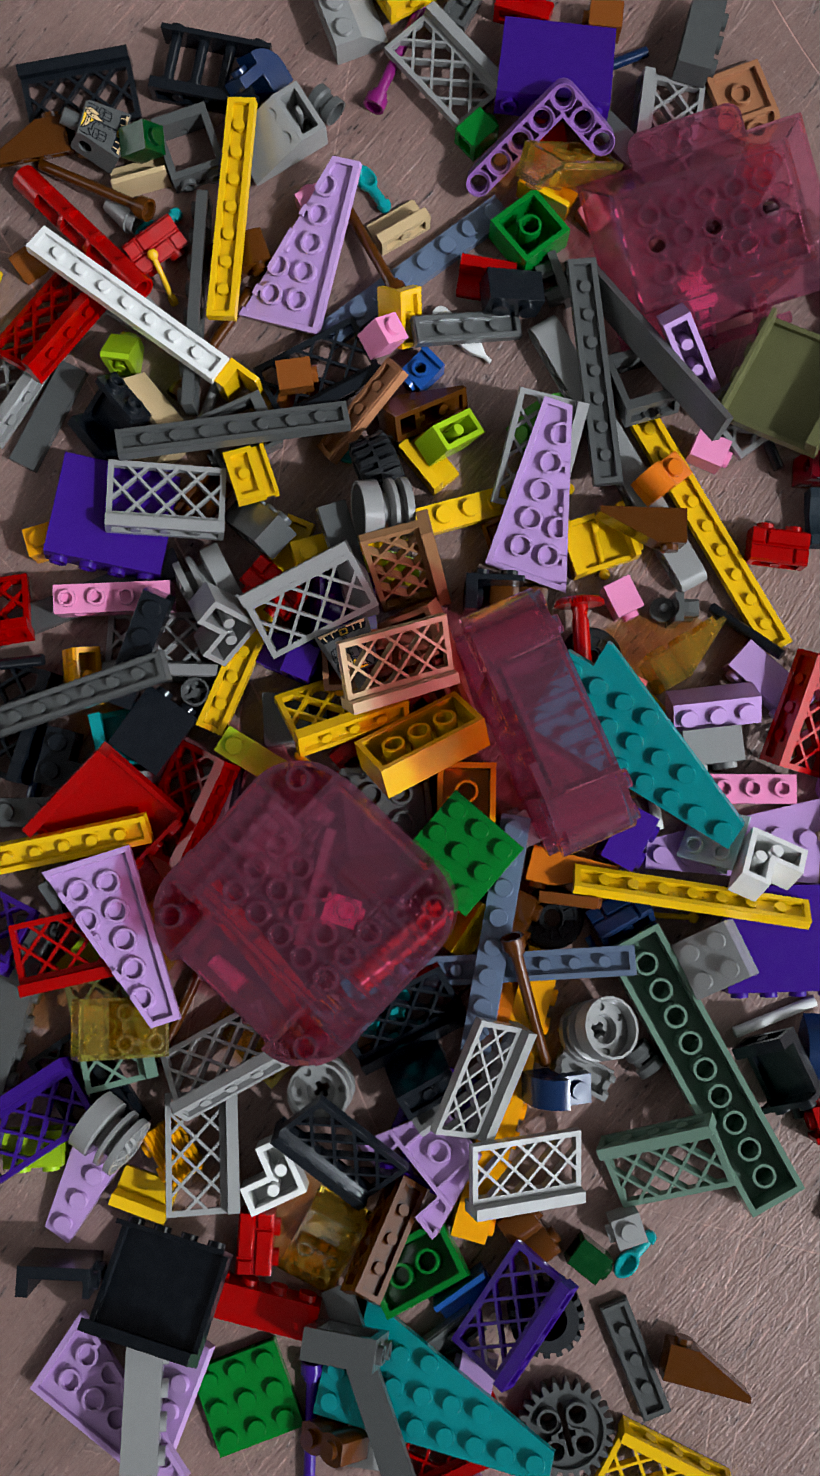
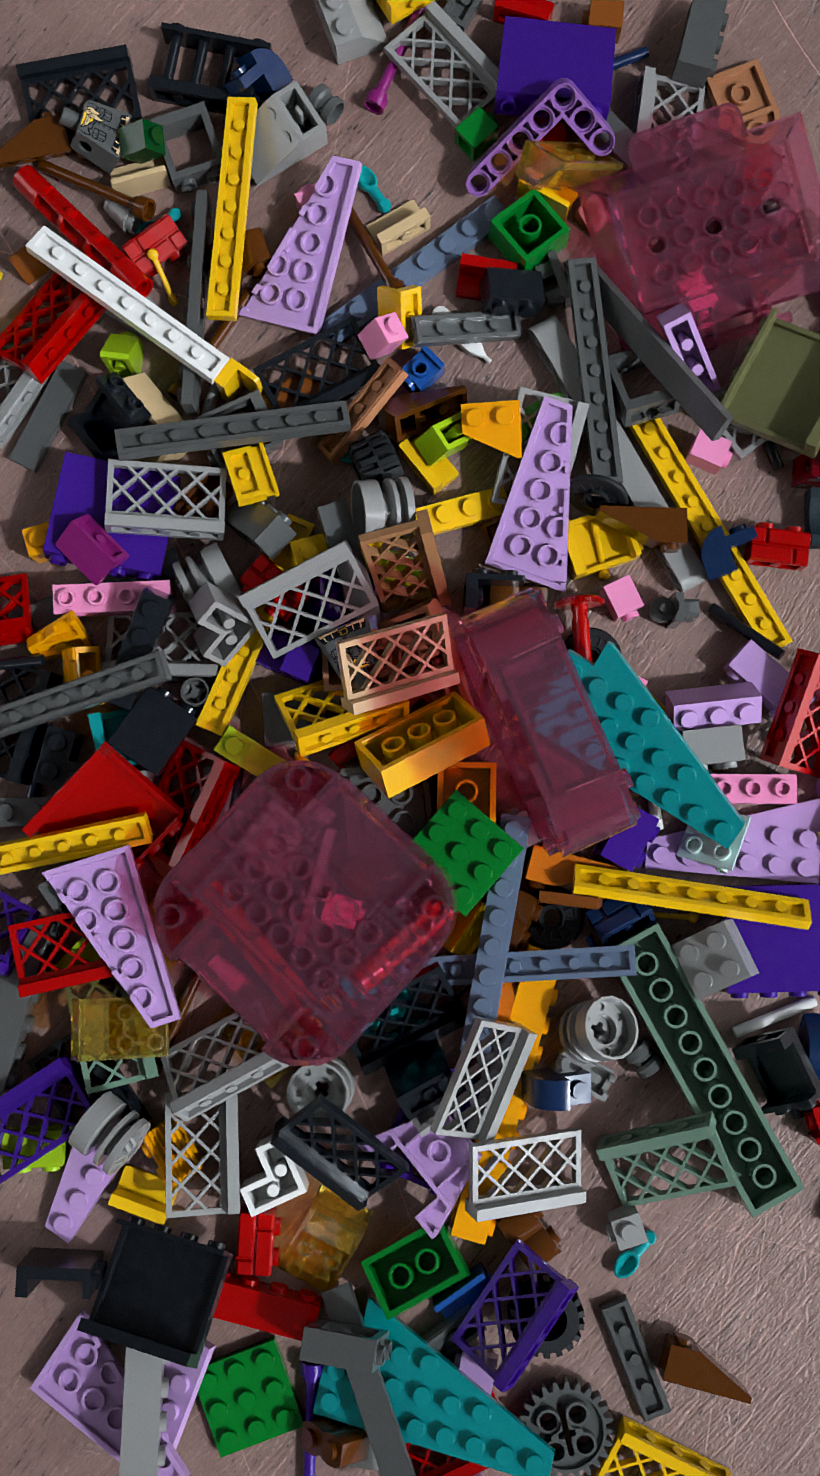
dark orange brick [275,356,319,396] -> none
reddish brown fence [340,1175,428,1306] -> none
reddish brown piece [500,932,551,1067] -> none
dark green brick [564,1230,613,1286] -> none
orange plate [630,451,693,507] -> none
clear yellow slope [638,616,726,696] -> none
white brick [727,827,808,902] -> none
none -> light orange wing [26,610,93,660]
none -> magenta panel [55,514,130,585]
none -> light orange wing [461,400,523,458]
none -> black wheel [569,474,629,516]
none -> dark blue brick [701,523,758,581]

